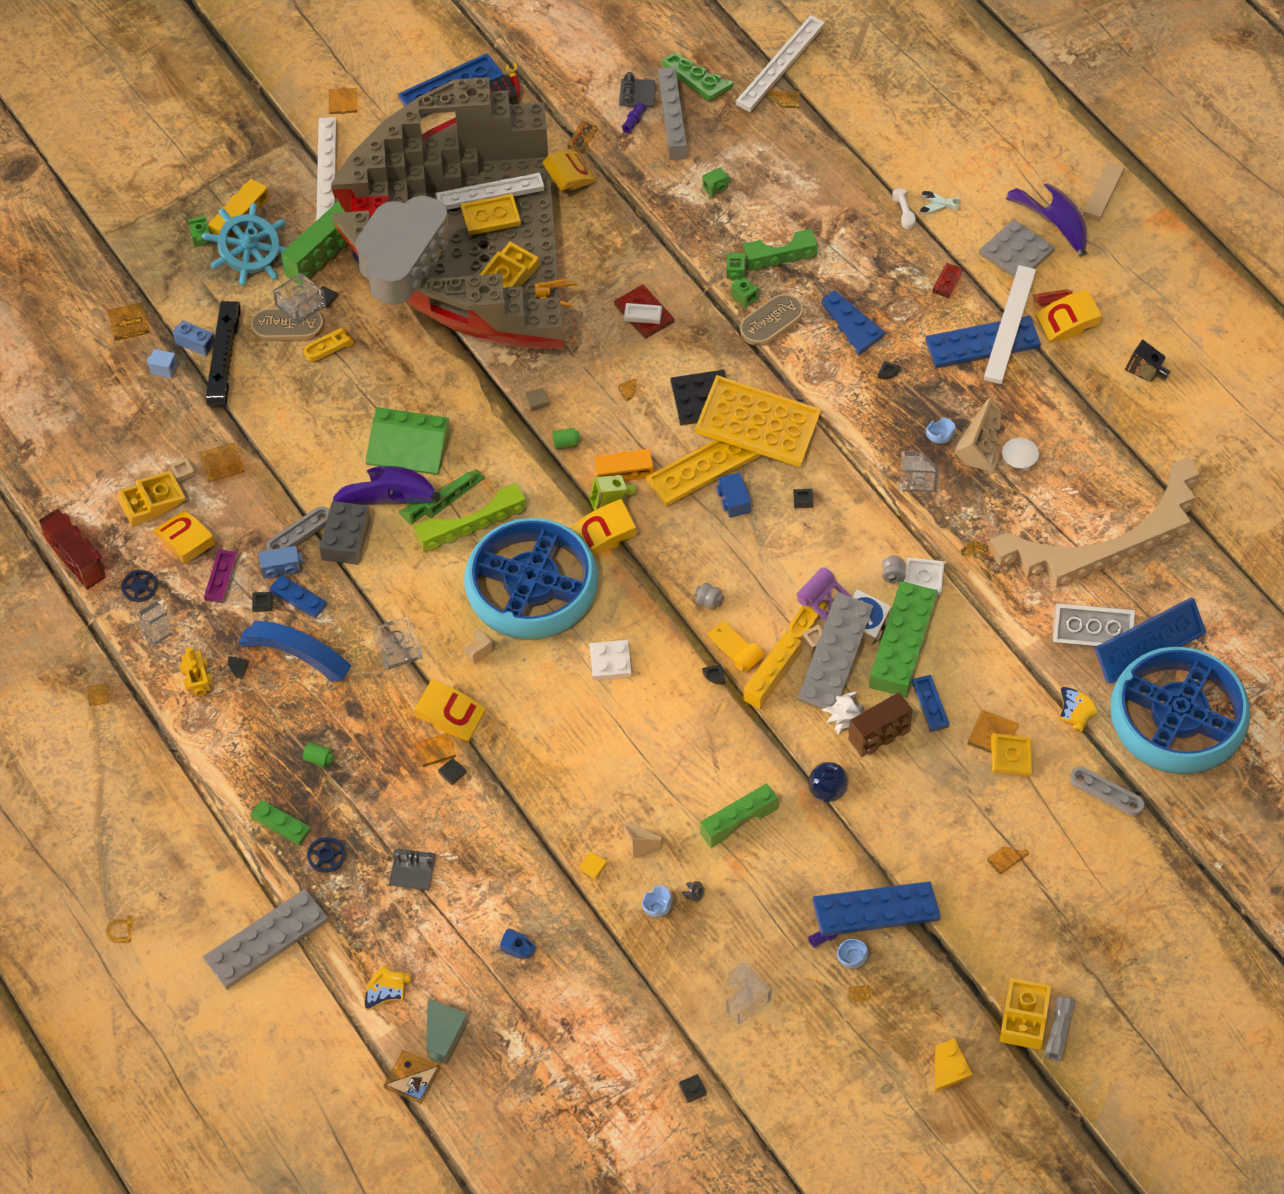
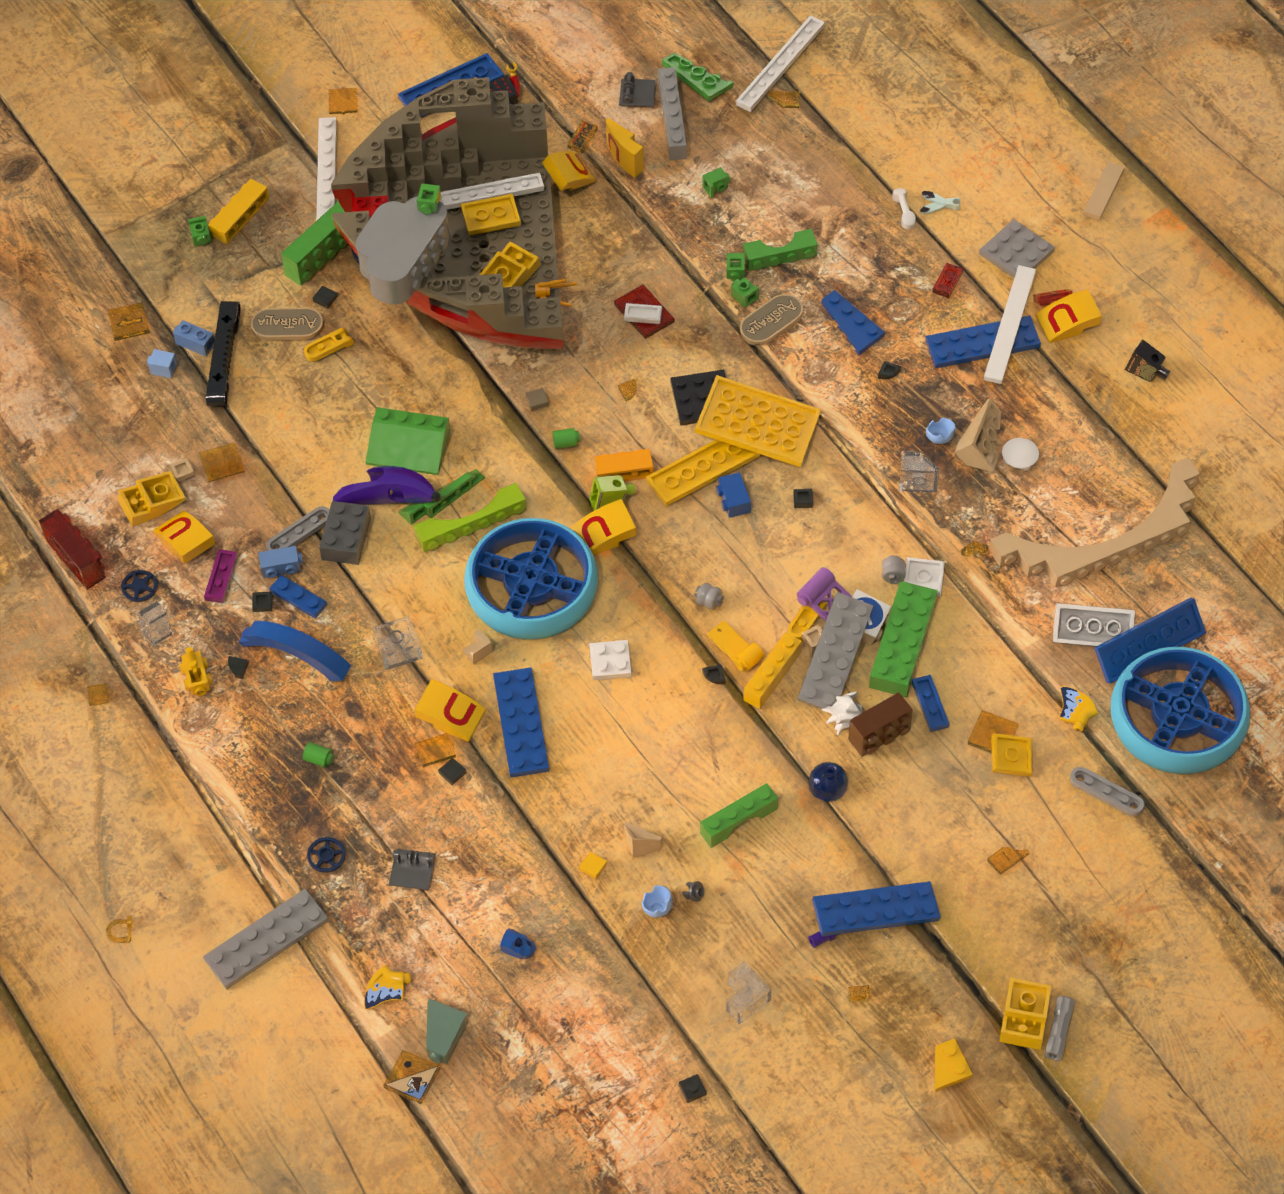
medium azure piece [202,203,287,286] -> none
bright green plate [250,800,311,846] -> none
clear brick [273,273,326,324] -> none
dark purple pin [622,102,646,133] -> none
light blue hair [837,939,868,969] -> none
dark purple piece [1006,183,1087,257] -> none
none -> bright green brick [417,184,441,214]
none -> blue plate [493,667,549,778]
none -> yellow slope [606,118,644,178]

